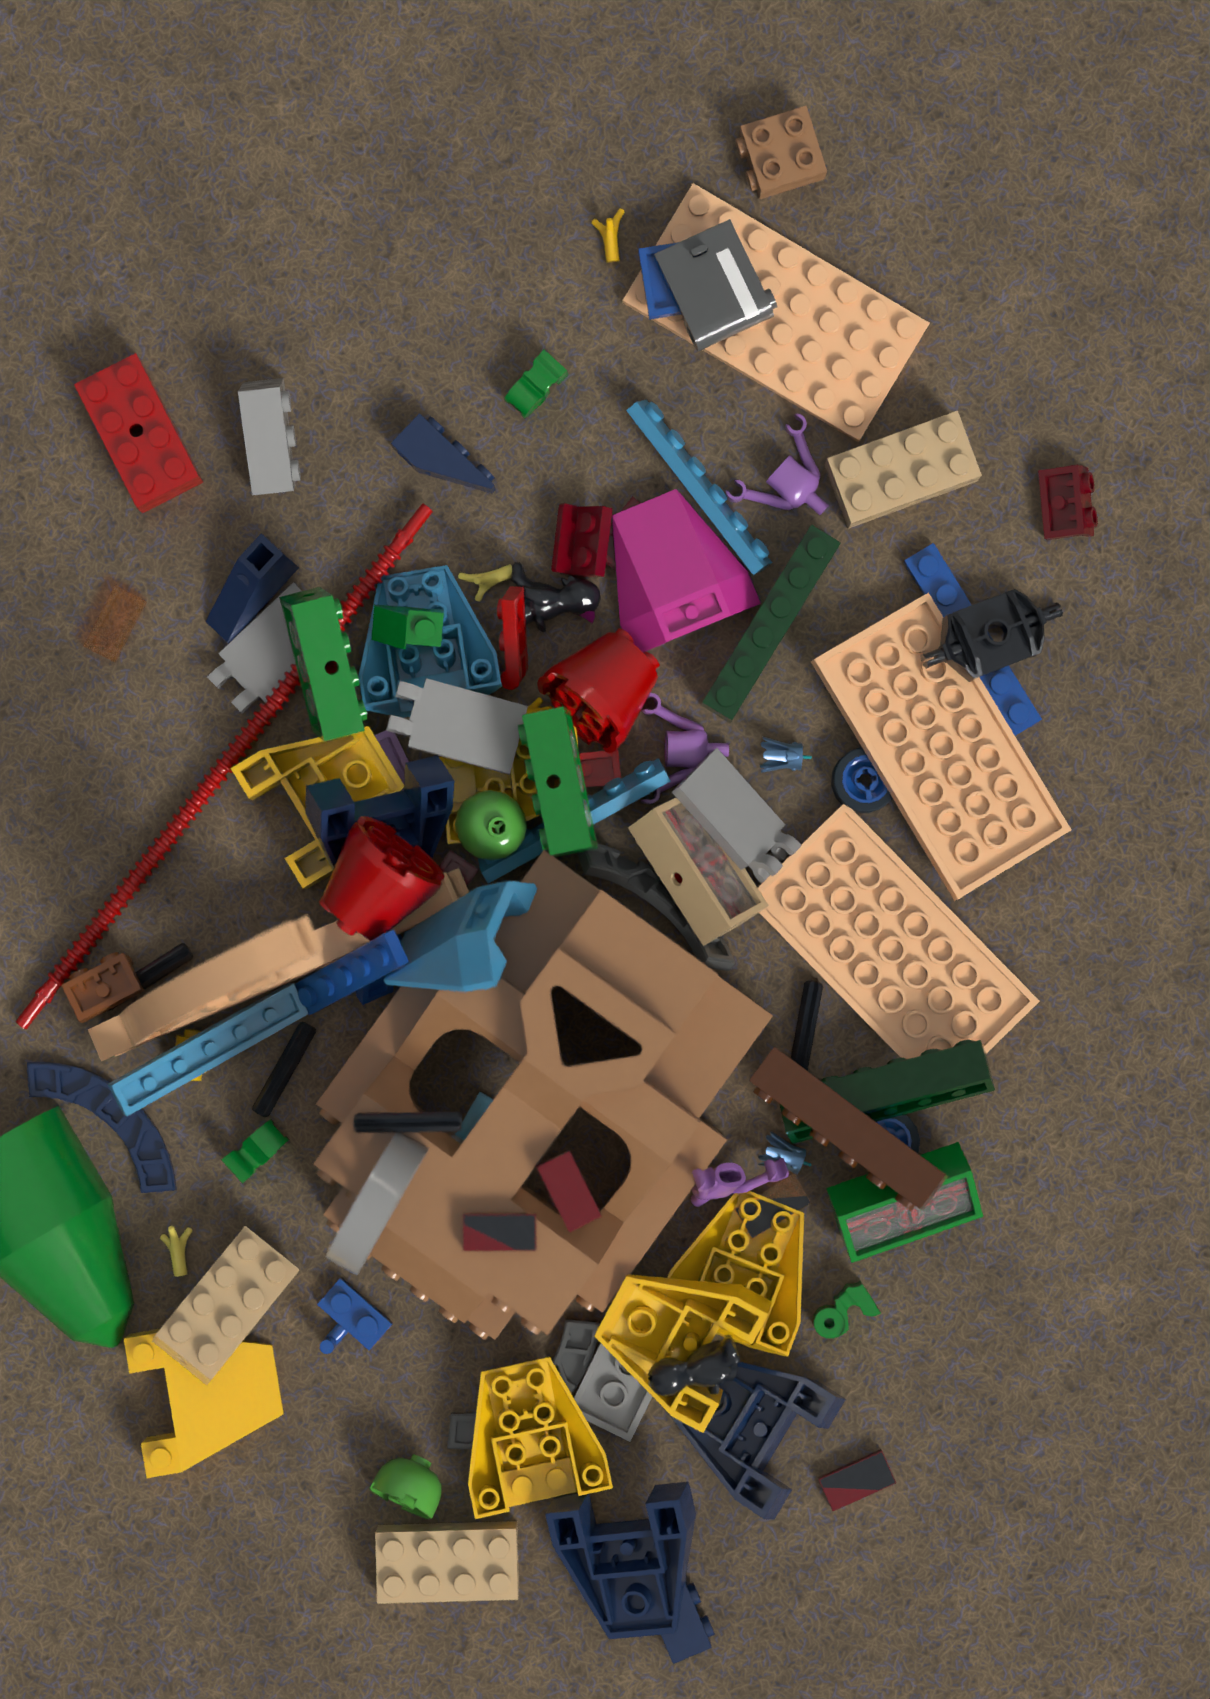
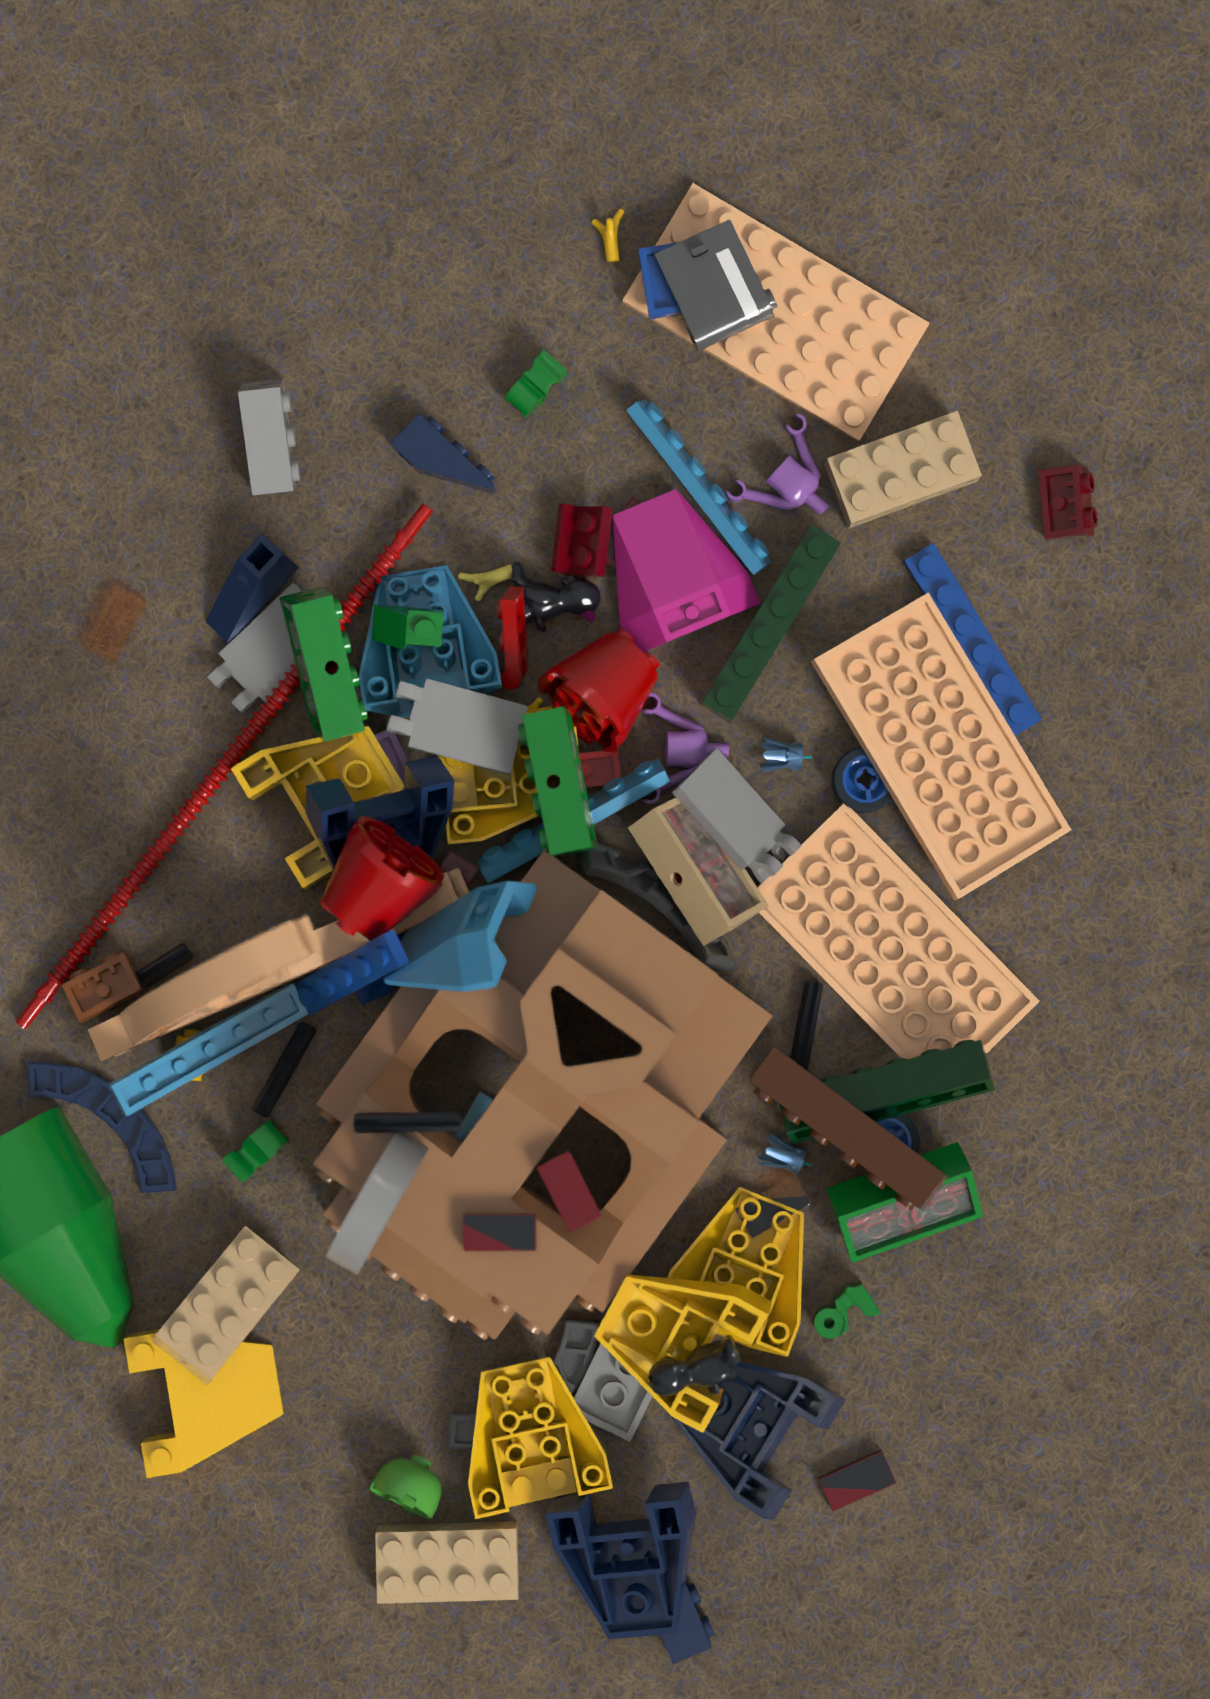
red brick [74,353,204,514] -> none
light yellow bar [160,1226,193,1277] -> none
blue plate [317,1277,393,1354] -> none
bright green cylinder [455,790,527,861] -> none
medium lavender piece [691,1158,789,1207] -> none
medium nougat brick [735,106,827,200] -> none
black plate [921,589,1063,682] -> none

